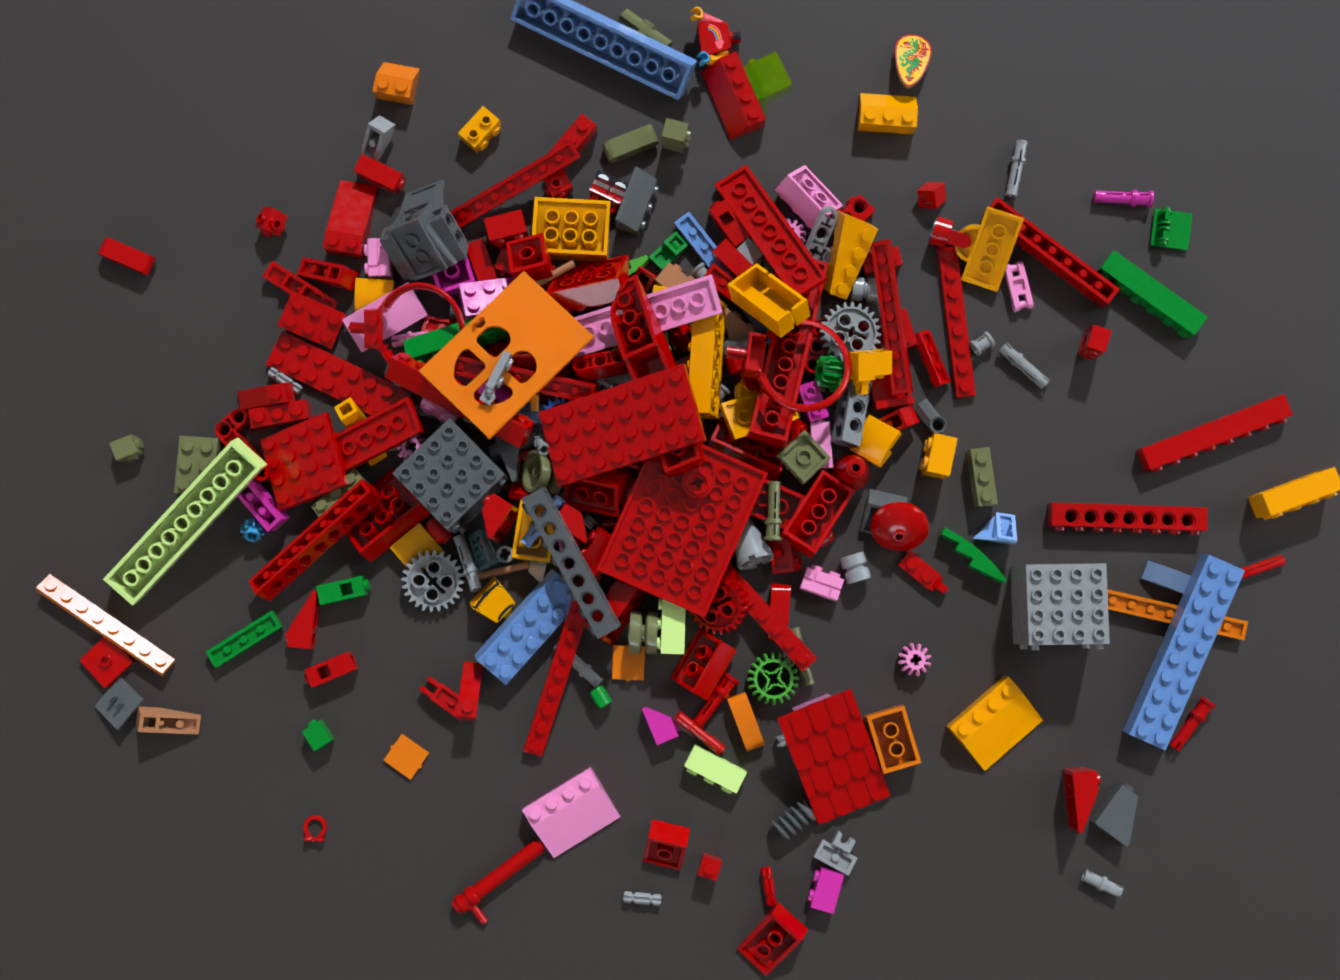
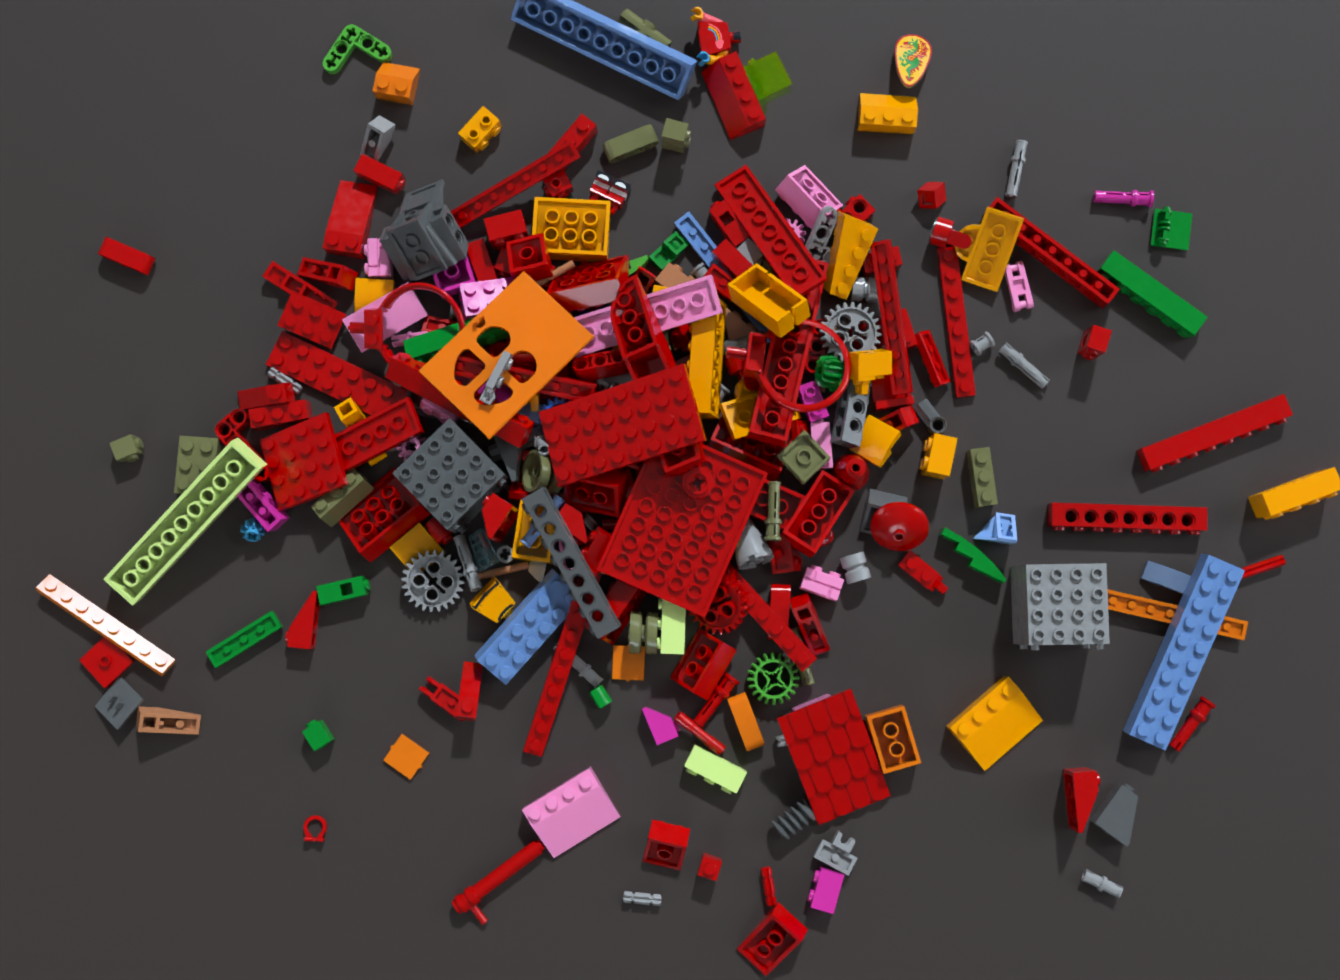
red brick [248,479,383,601] -> none
red brick [255,206,288,238] -> none
red brick [304,651,359,688] -> none
dark grey slope [615,166,659,237] -> none
bright pink gear [898,643,931,676] -> none
none -> bright green beam [323,24,393,74]
none -> red slope [790,592,830,656]

